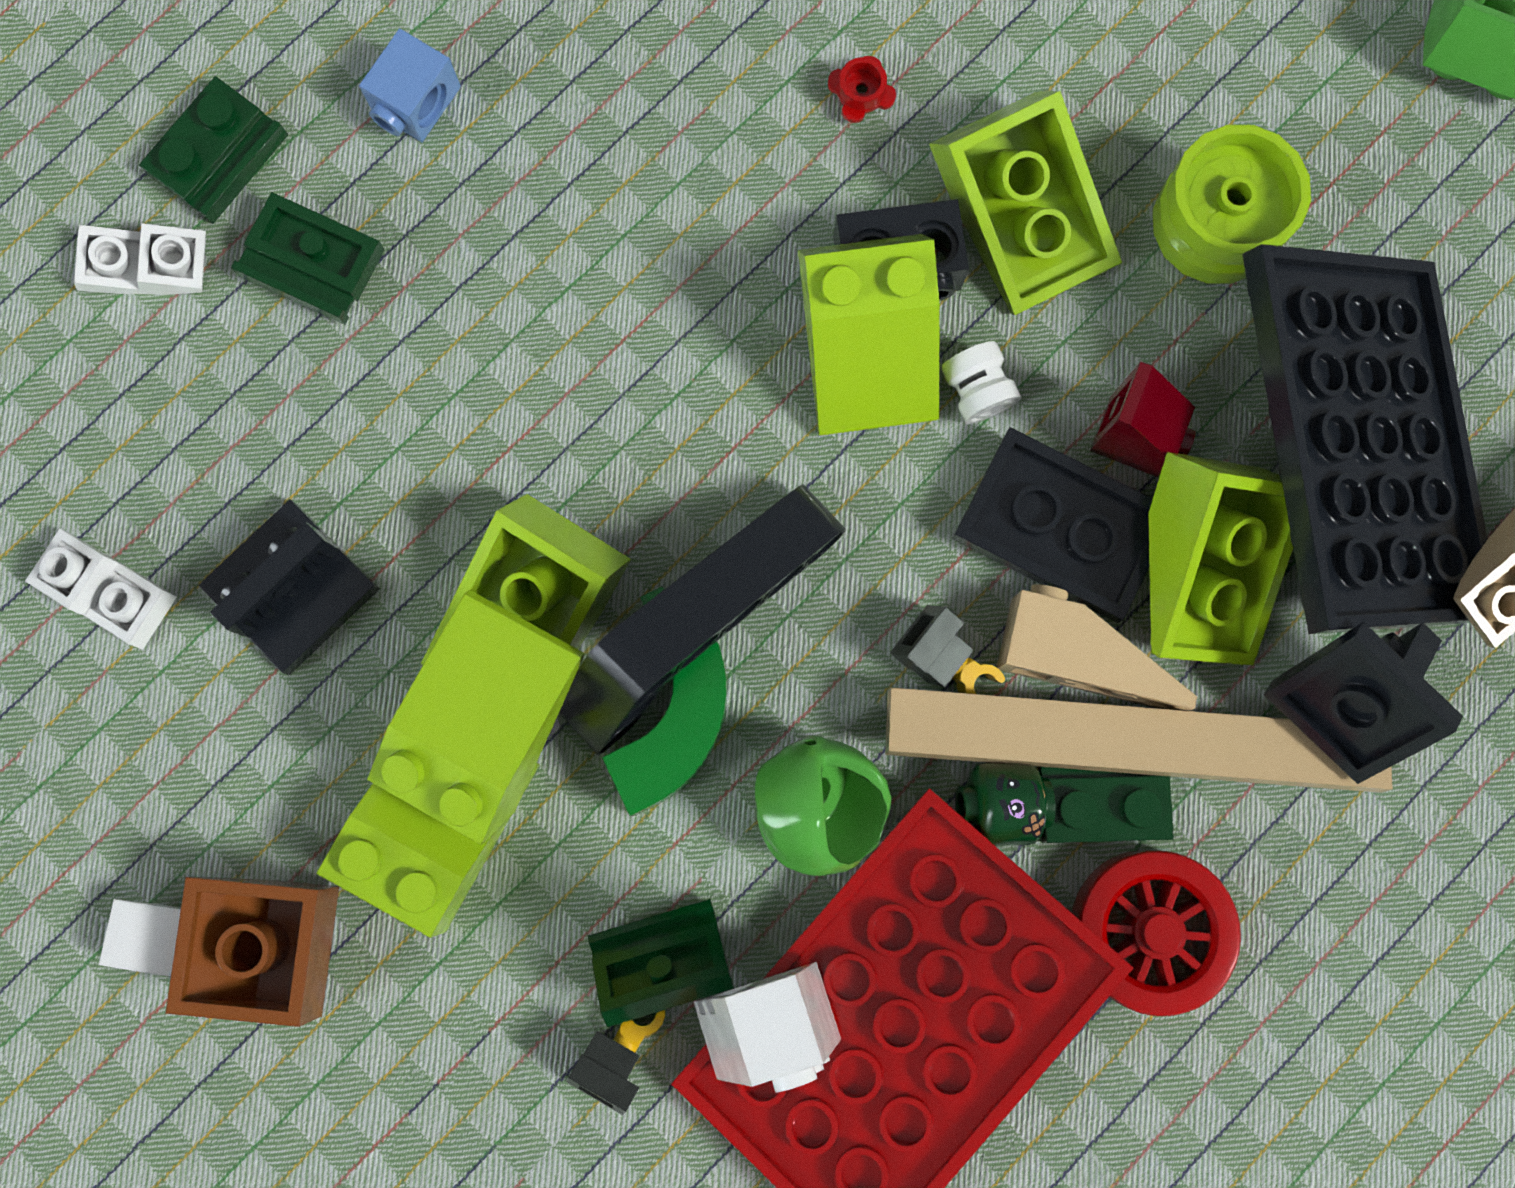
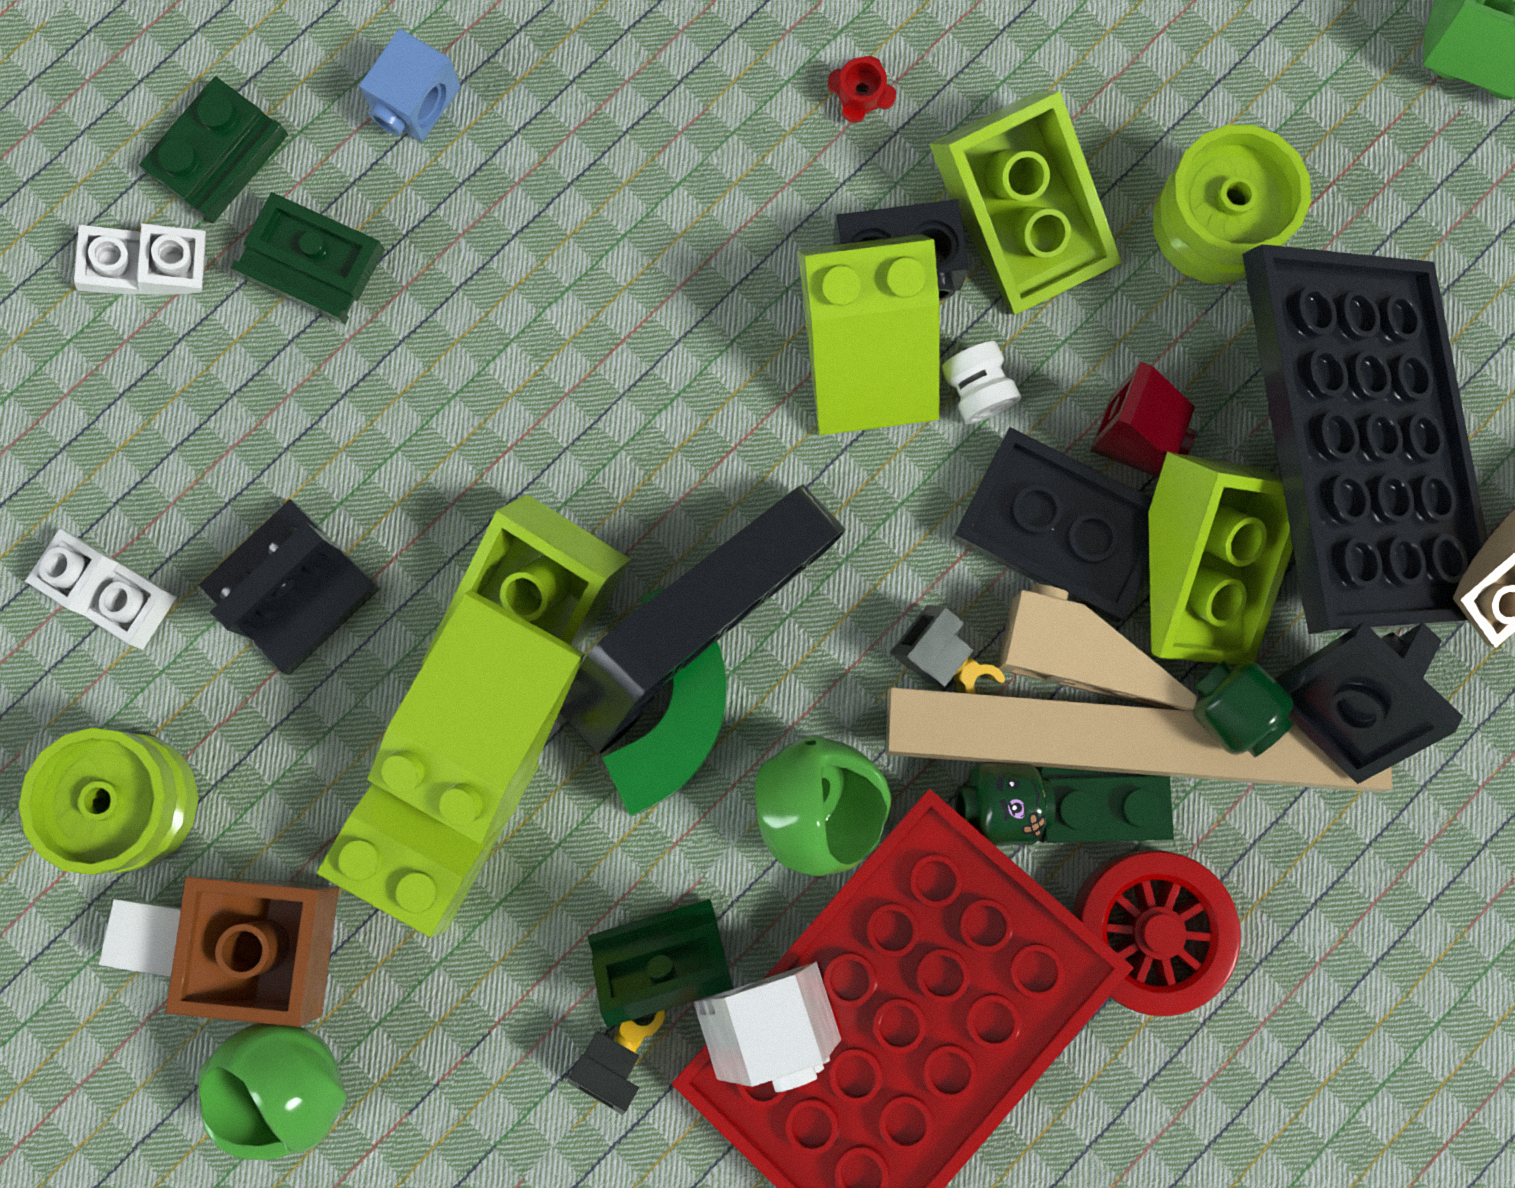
none -> lime wheel [18,728,199,875]
none -> bright green piece [198,1023,348,1160]
none -> dark green head [1193,660,1294,757]

